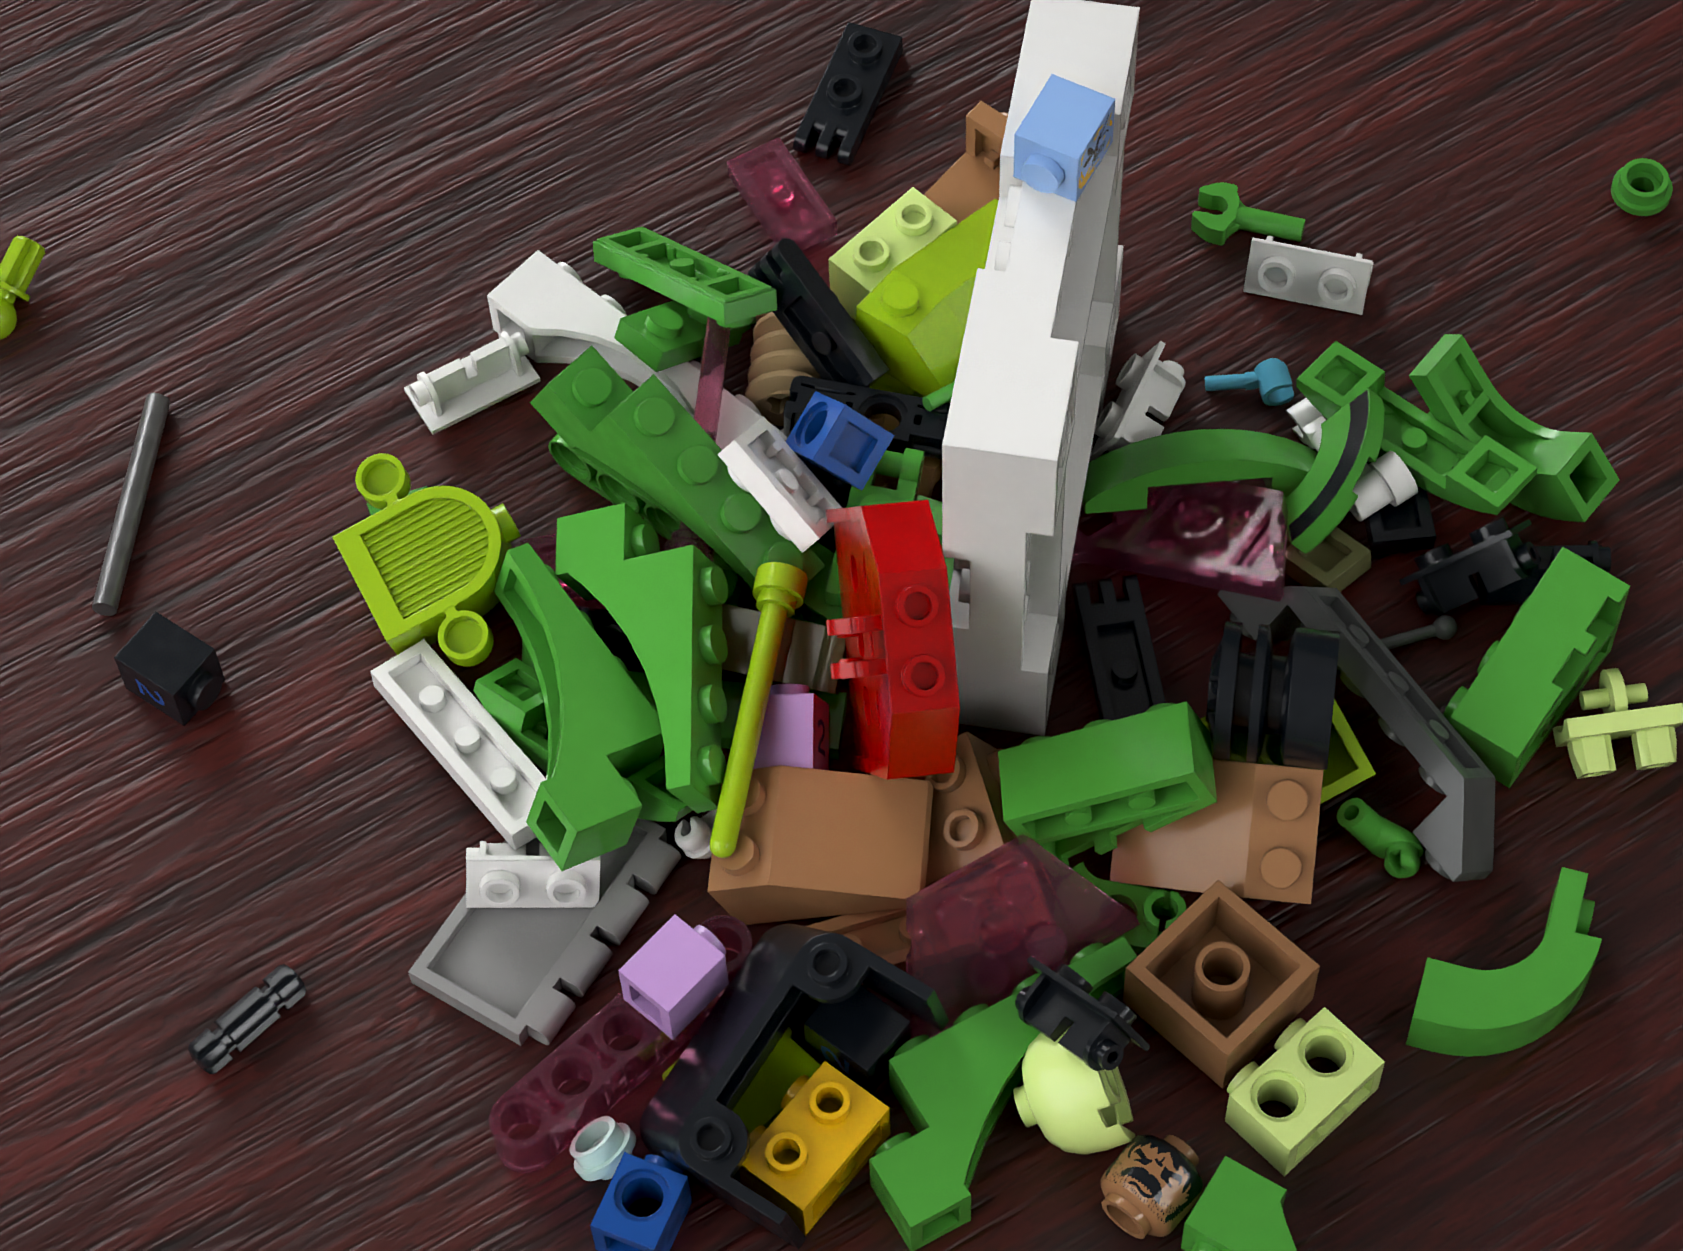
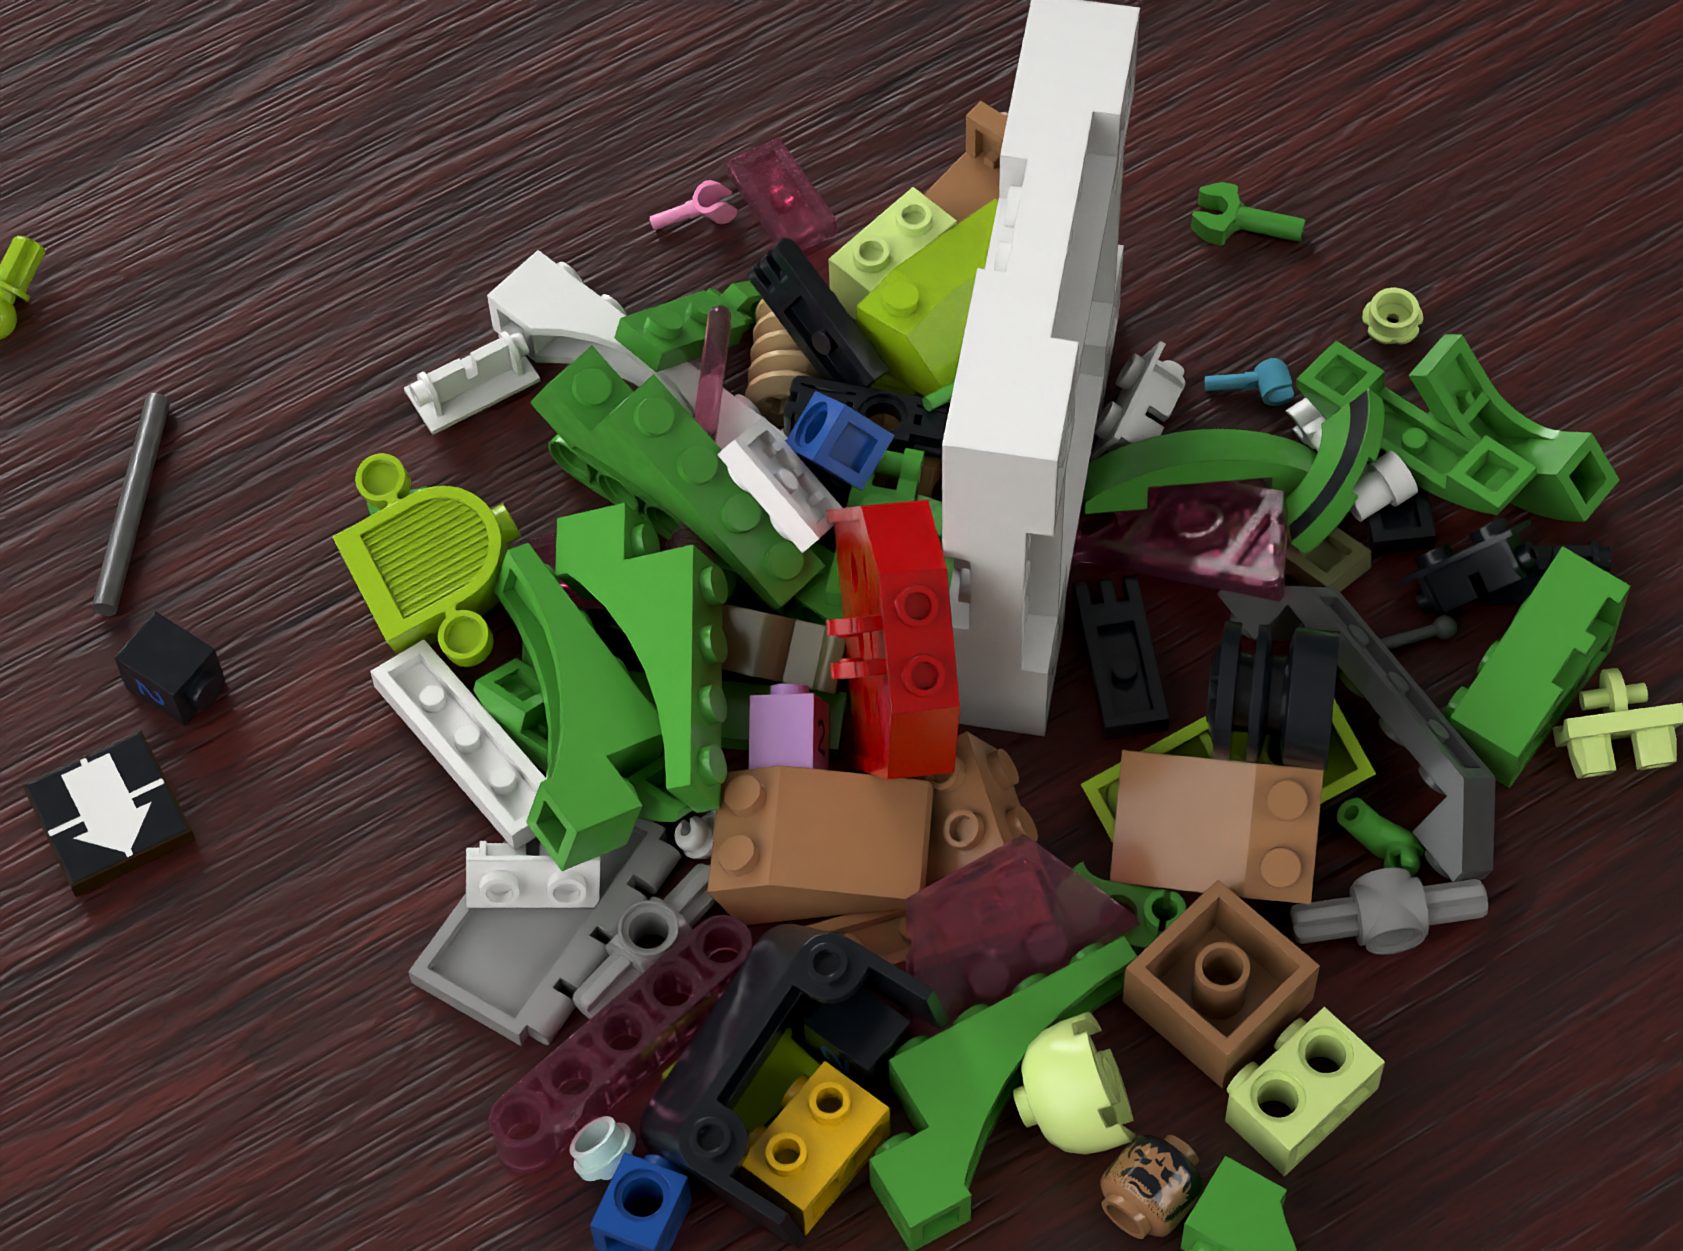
black axle [188,964,307,1074] -> none
bright green plate [593,226,777,328] -> none
lavender brick [618,914,729,1040] -> none
lime piece [709,562,808,858] -> none
black hinge [793,22,903,166] -> none
bright green wedge [998,701,1217,877] -> none
light blue brick [1013,74,1115,202] -> none
black hinge [1015,956,1151,1071] -> none
white hinge [1243,236,1374,315] -> none
bright green arch [1406,867,1602,1057] -> none
bright green plate [1611,158,1673,216] -> none
none -> tile [22,730,196,897]
none -> light grey axle [572,863,716,1022]
none -> bright pink hand [650,180,737,230]
none -> light grey axle [1289,868,1488,955]
none -> yellowish green plate [1362,288,1423,344]

